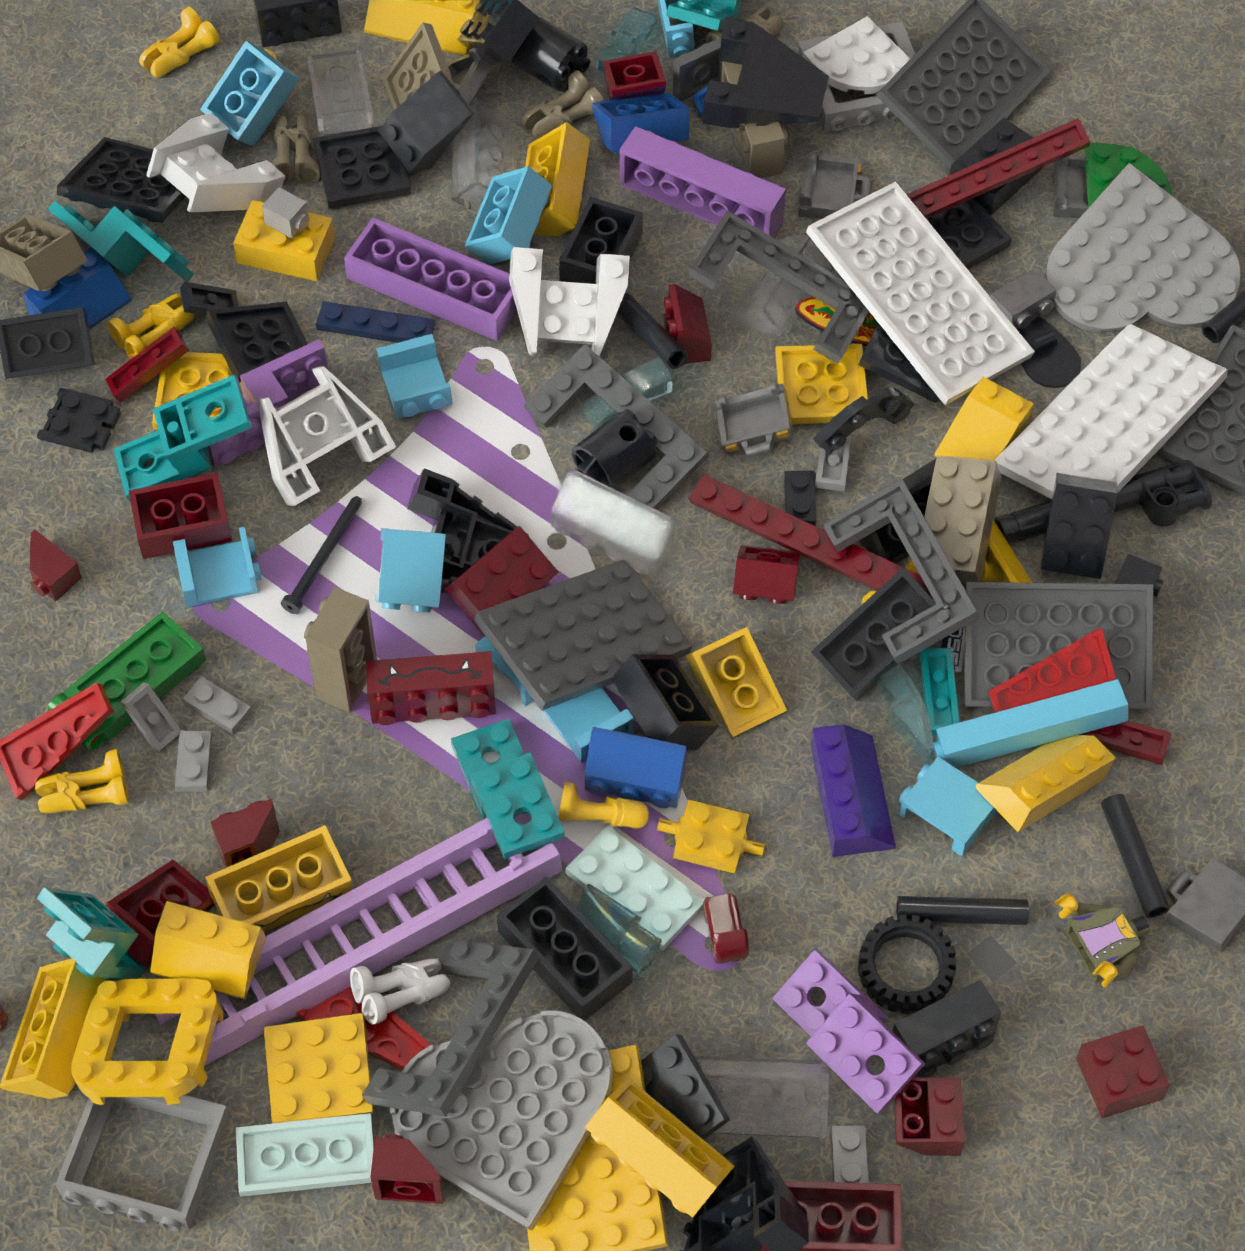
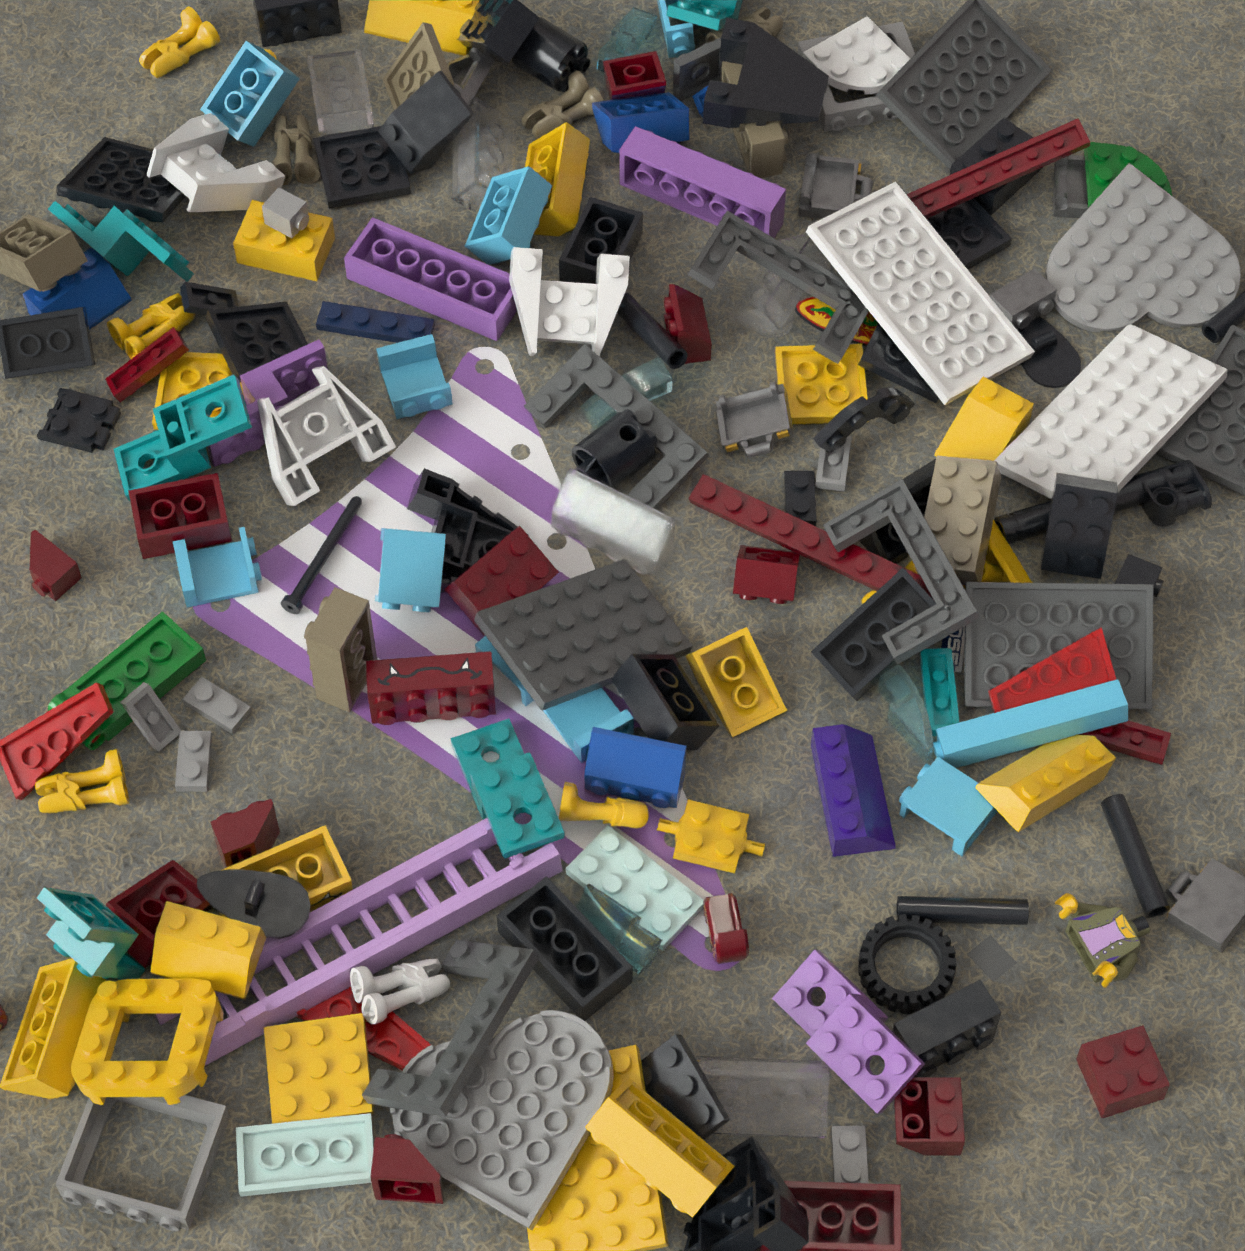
none -> black shield [197,869,311,939]

